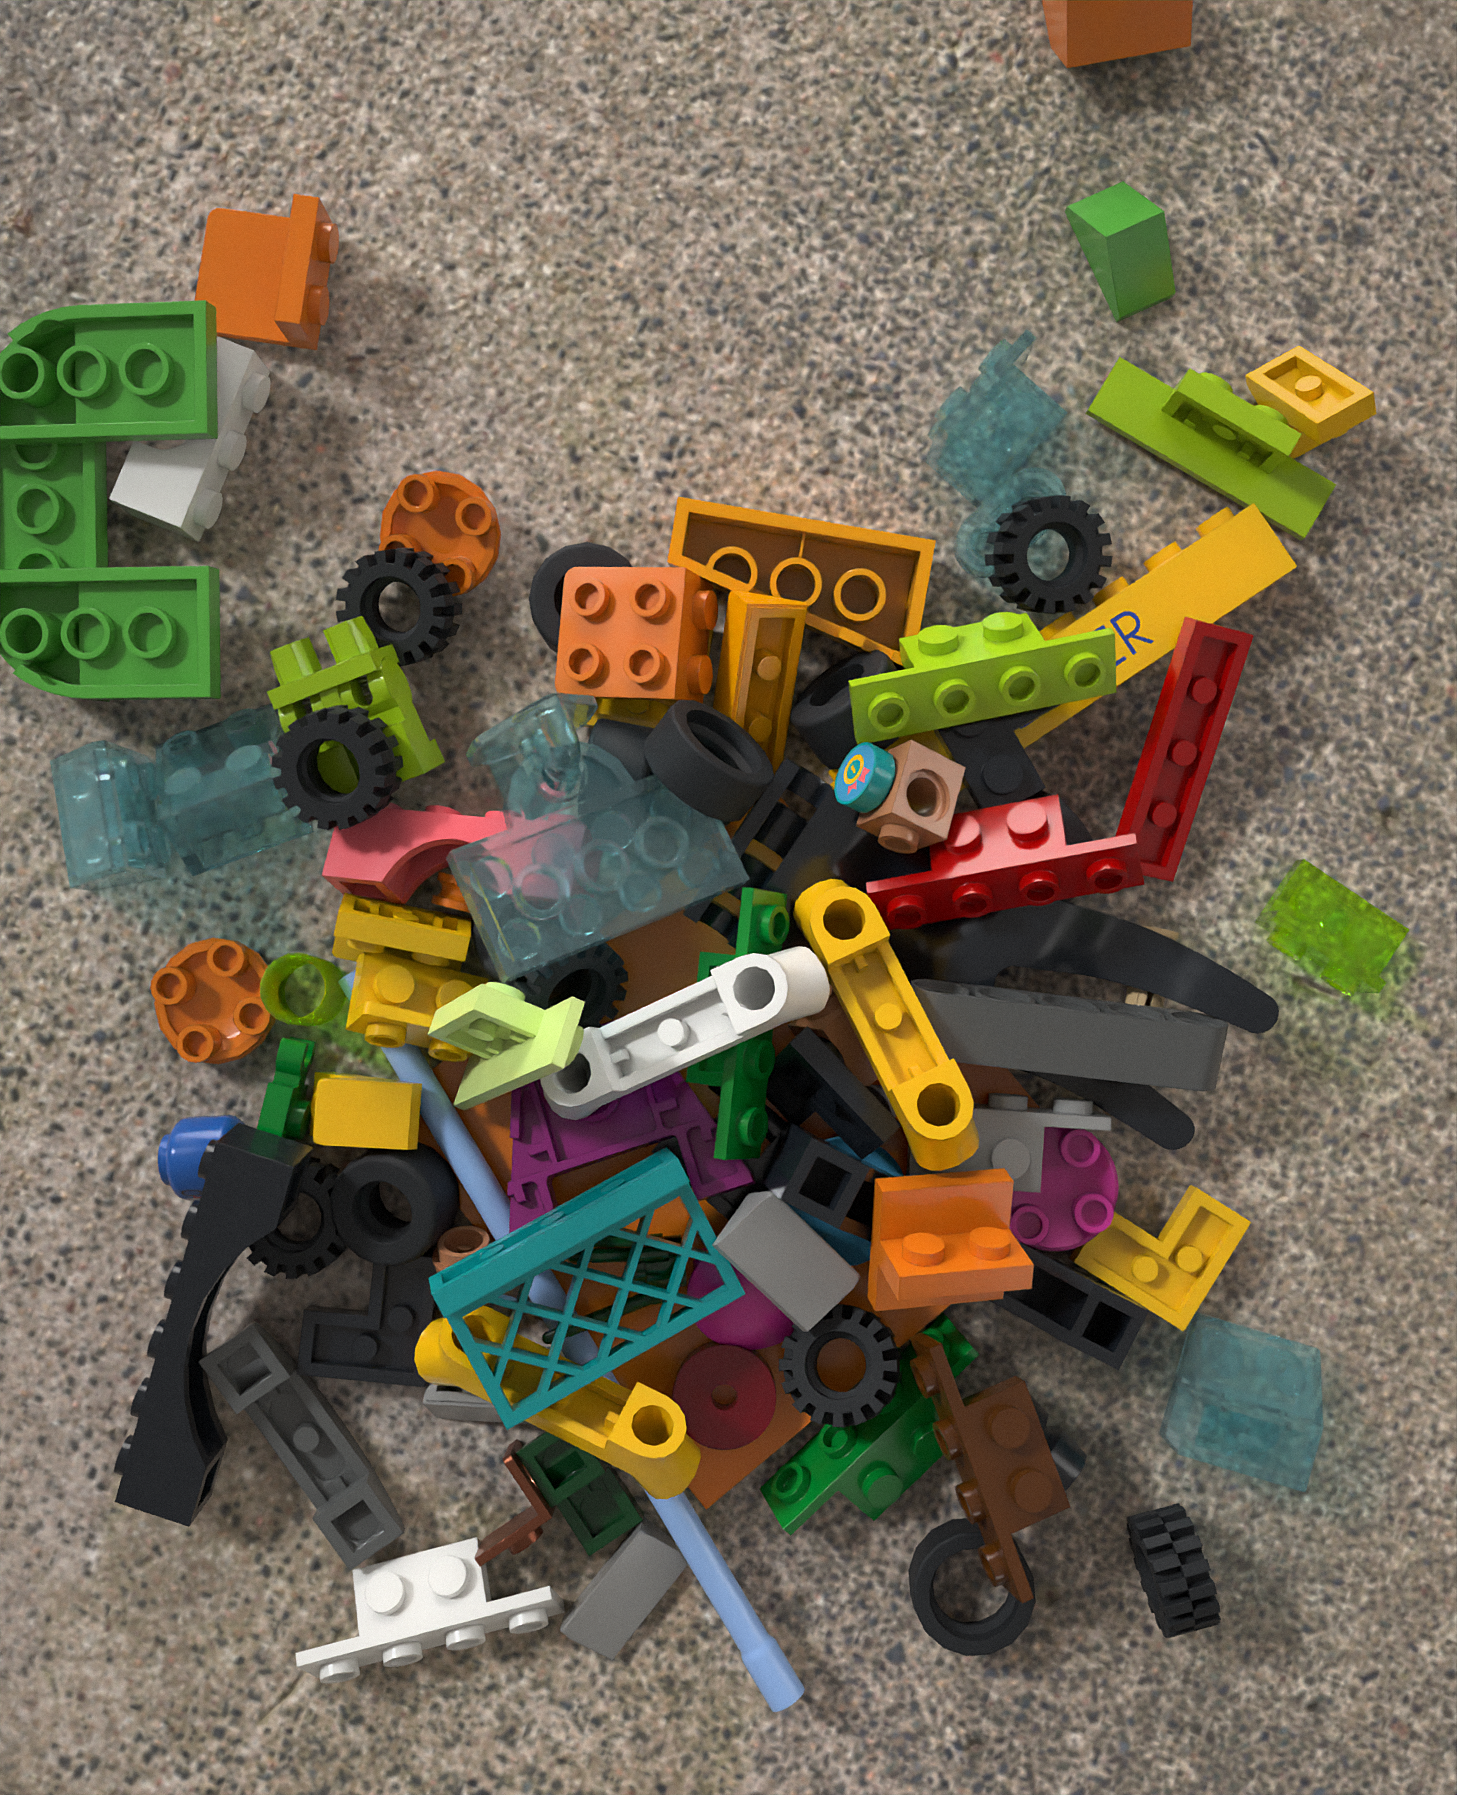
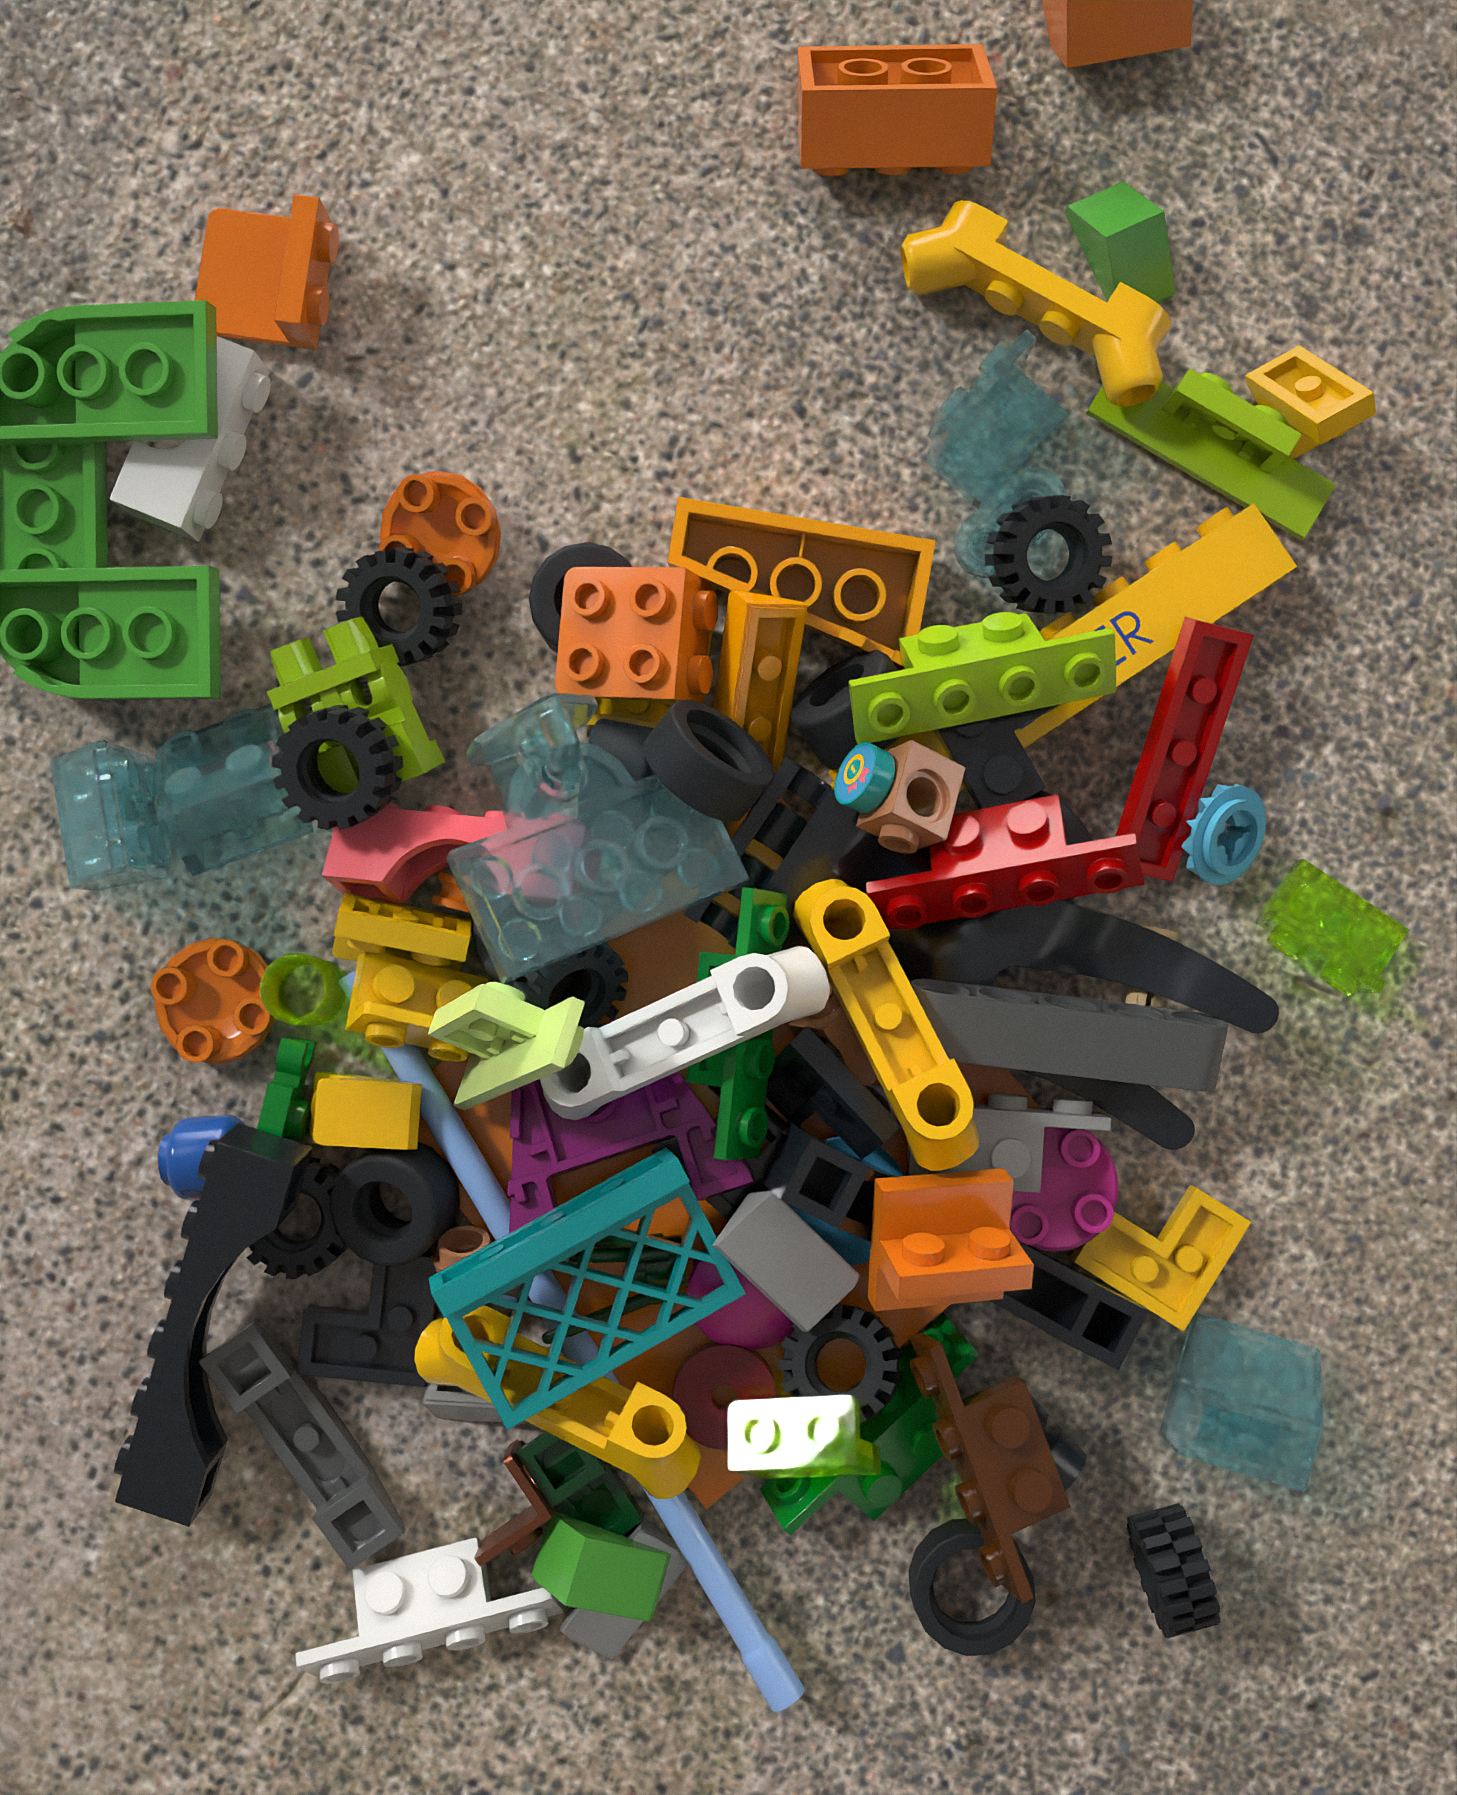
none -> bright green slope [531,1511,671,1622]
none -> bracket [728,1395,881,1479]
none -> orange slope [797,44,997,176]
none -> yellow plate [900,200,1171,407]
none -> medium azure gear [1181,784,1266,885]

